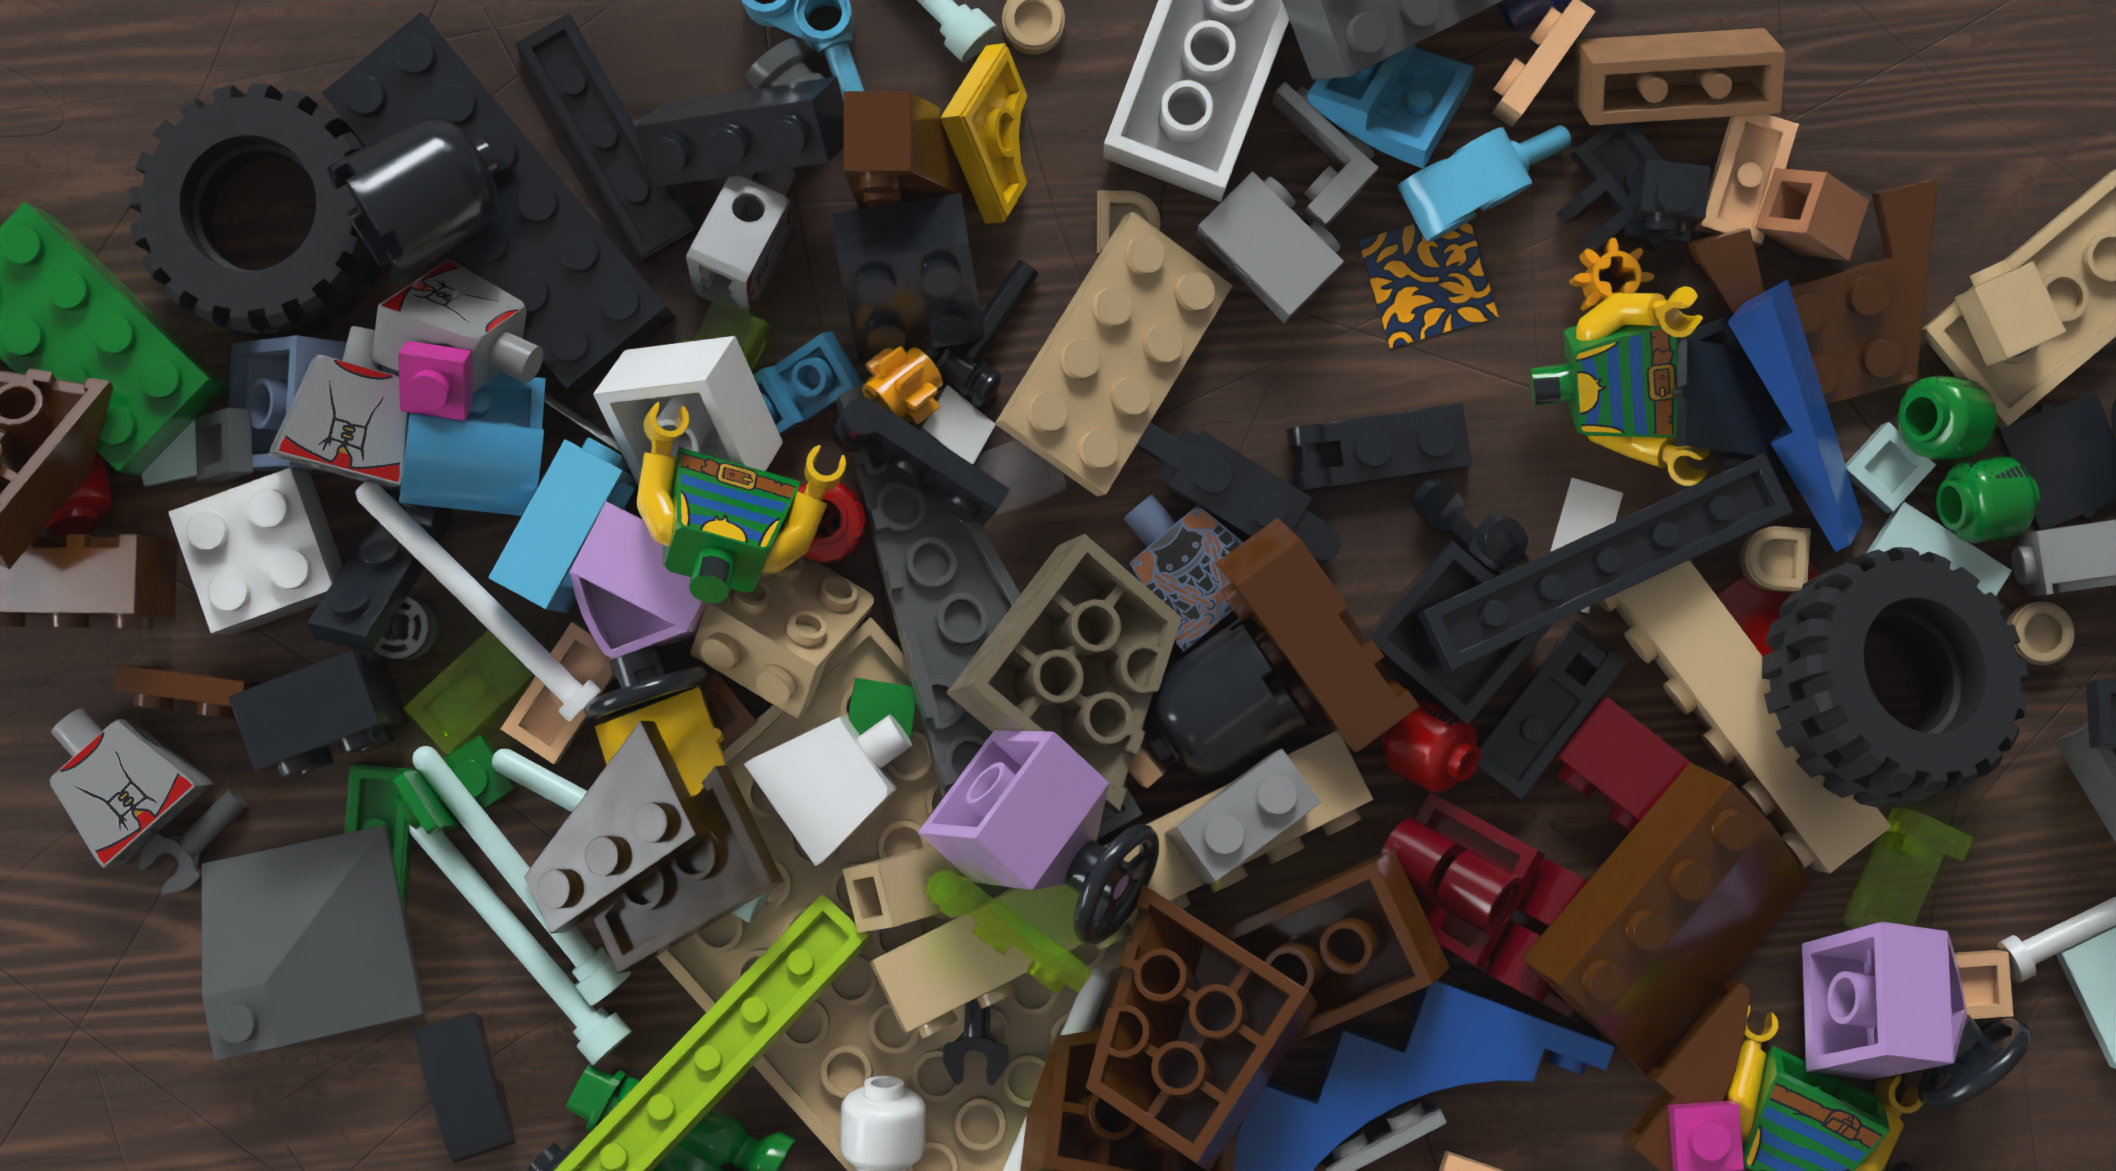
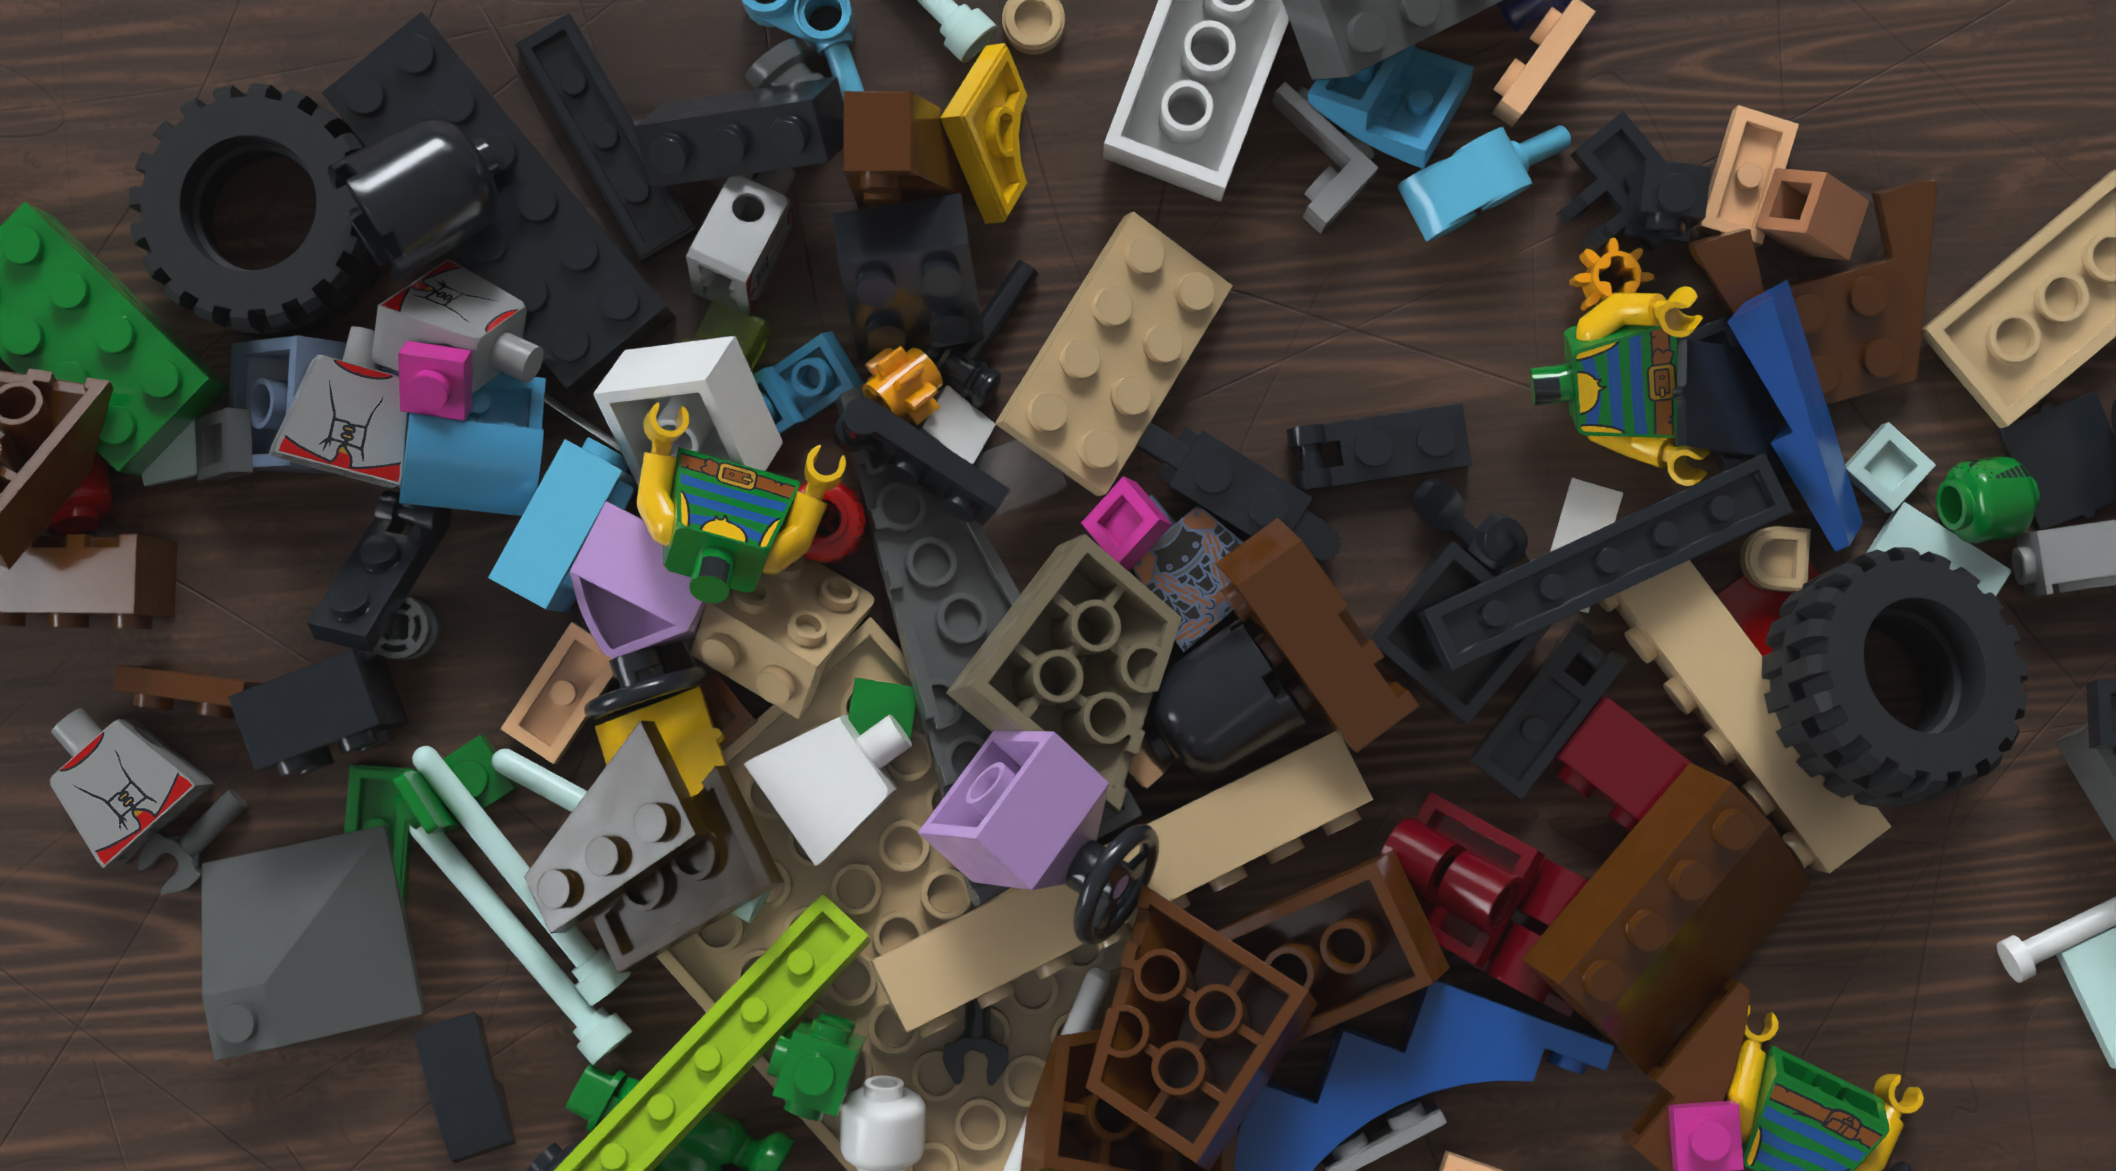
white brick [168,468,343,635] -> none
white bar [355,480,601,722] -> none
clear neon green plate [404,630,535,755] -> none
tan brick [842,847,957,933] -> none
clear neon green hinge [925,867,1092,994] -> none
tan tile [1097,190,1160,257] -> none
light grey brick [1165,749,1322,885] -> none
light grey brick [1195,171,1344,324] -> none
sticker [1358,221,1499,348] -> none
red head [1381,698,1481,793] -> none
medium nougat brick [1573,28,1786,125] -> none
lavender piece [1802,922,2031,1109] -> none
clear neon green bracket [1842,807,1974,929] -> none
green head [1897,375,1997,460] -> none
tan brick [1954,259,2067,366] -> none
light nougat plate [1955,950,2014,1019] -> none
tan tile [2006,602,2074,666] -> none
none -> green brick [767,1011,866,1121]
none -> dark pink plate [1081,476,1172,571]

